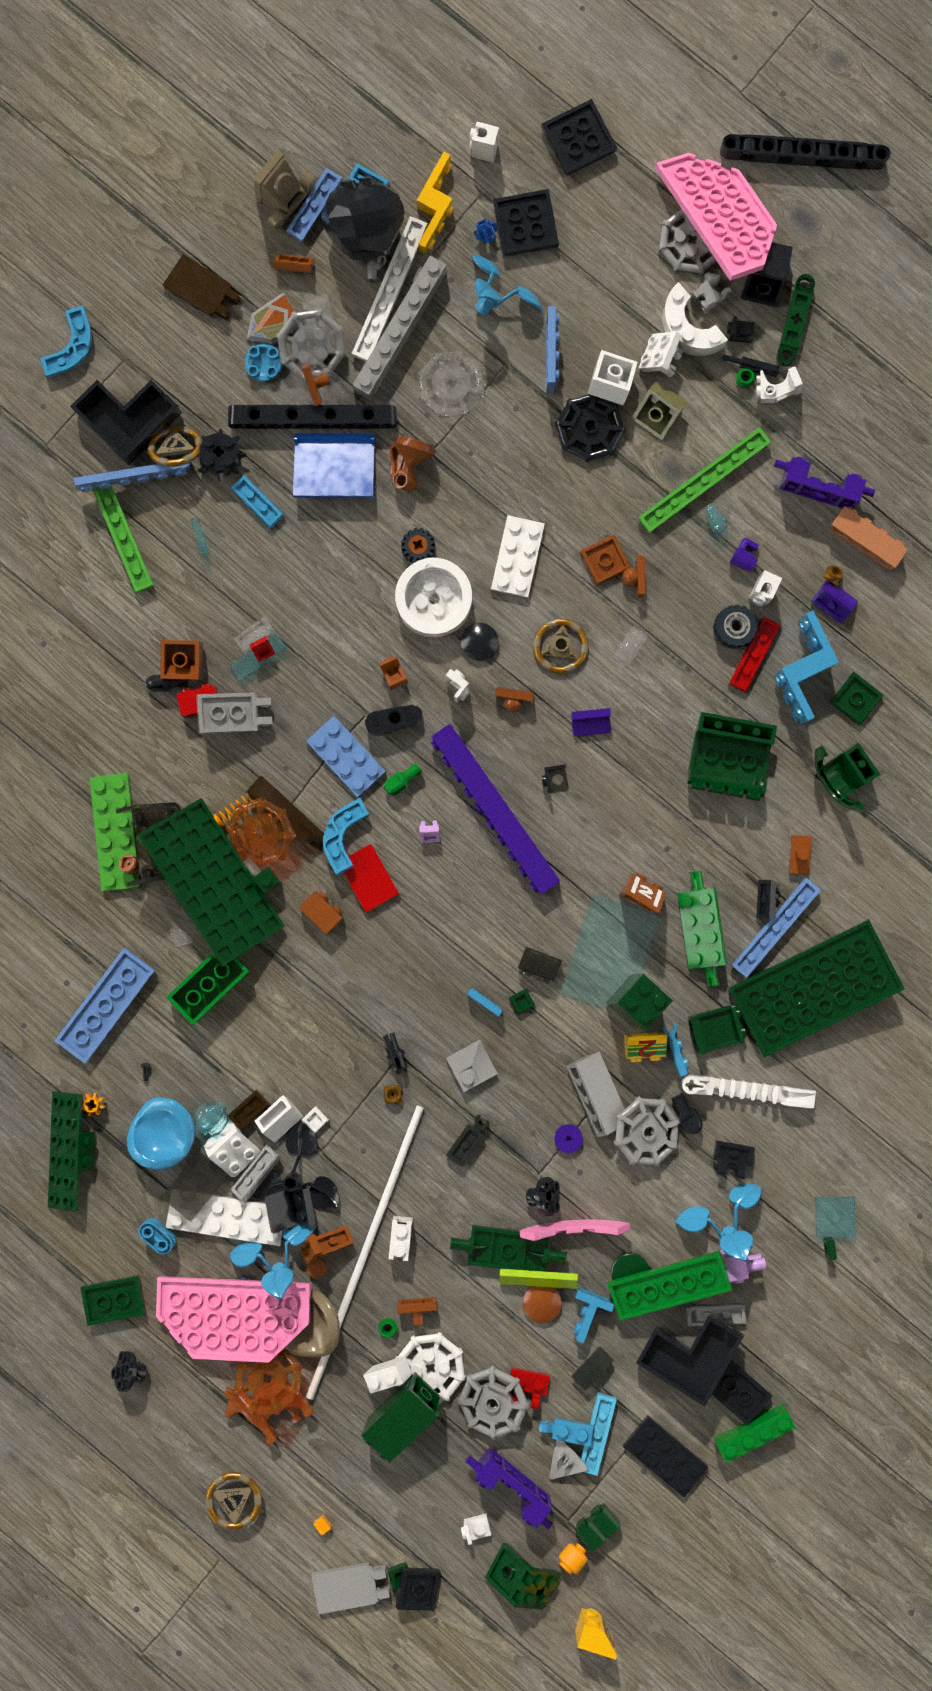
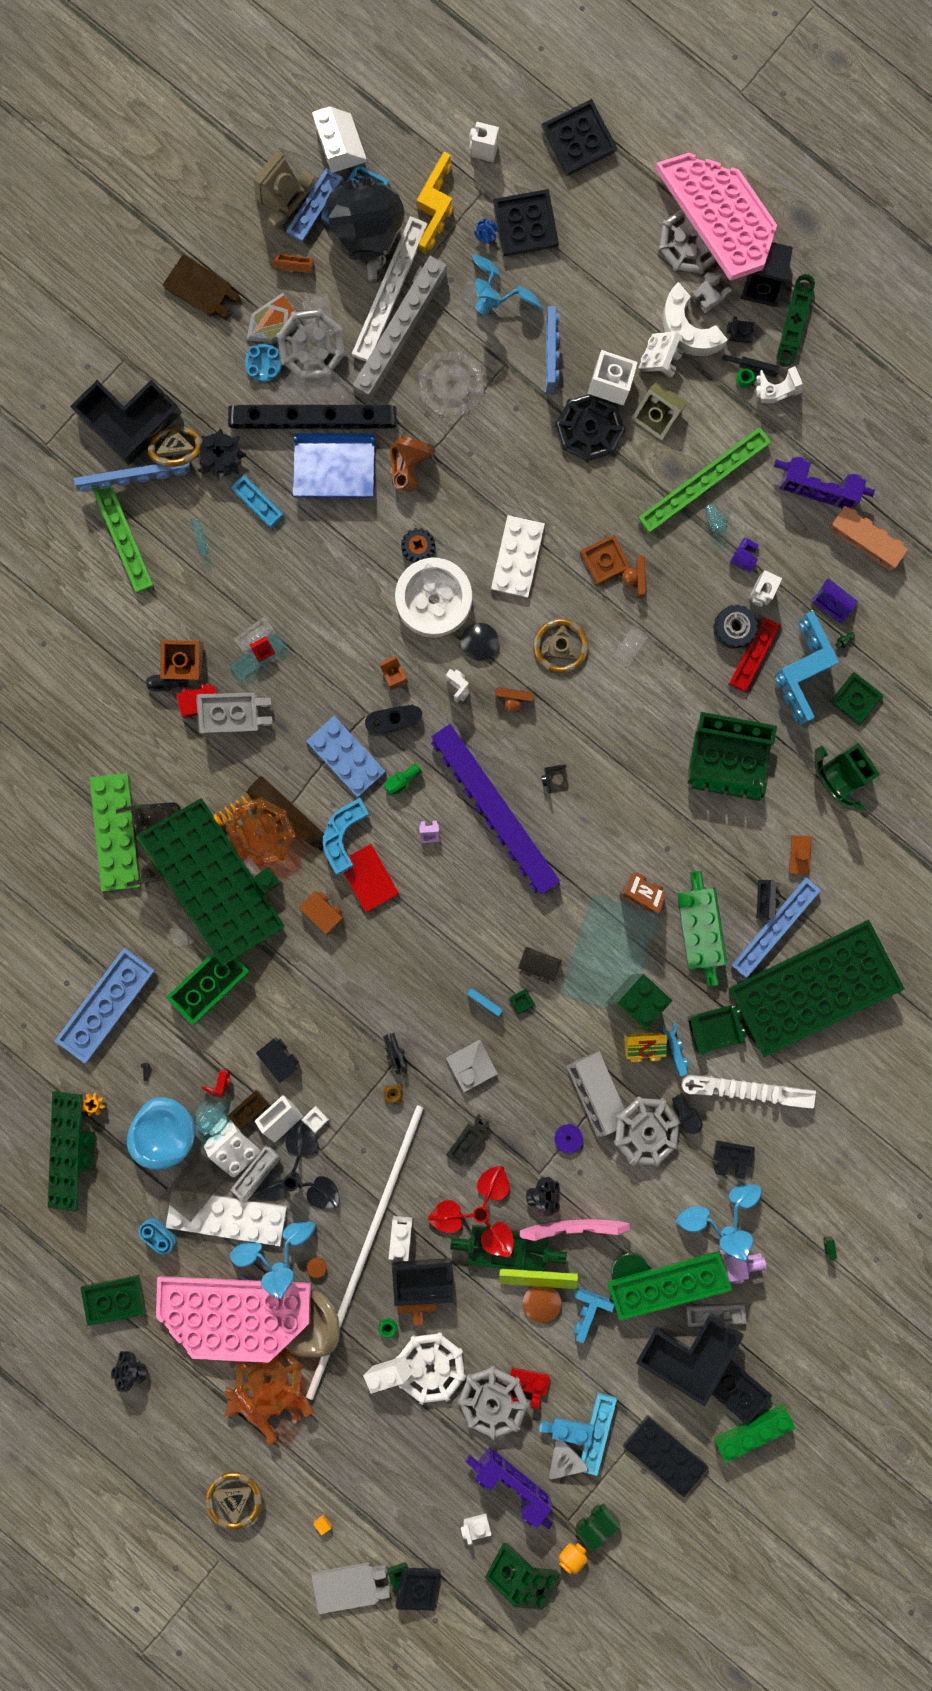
dark azure plate [40,305,92,378] -> none
dark orange tile [119,854,139,874] -> none
black bracket [264,1186,316,1234] -> none
dark orange bracket [300,1225,354,1265] -> none
dark orange tile [302,363,331,406] -> none
dark green brick [361,1372,443,1463] -> none
dark purple panel [571,708,611,737] -> none
pearl dark grey slope [571,1347,614,1391] -> none
yellow slope [575,1608,617,1660] -> none
black beam [720,134,891,170] -> none
clear light blue tile [815,1196,856,1237] -> none
pearl gold plate [823,565,843,586] -> none
none -> red plate [201,1069,231,1098]
none -> black brick [256,1037,300,1083]
none -> white slope [312,107,367,173]
none -> black piece [392,1258,453,1306]
none -> red plant [427,1166,513,1257]
none -> dark green piece [835,632,855,649]

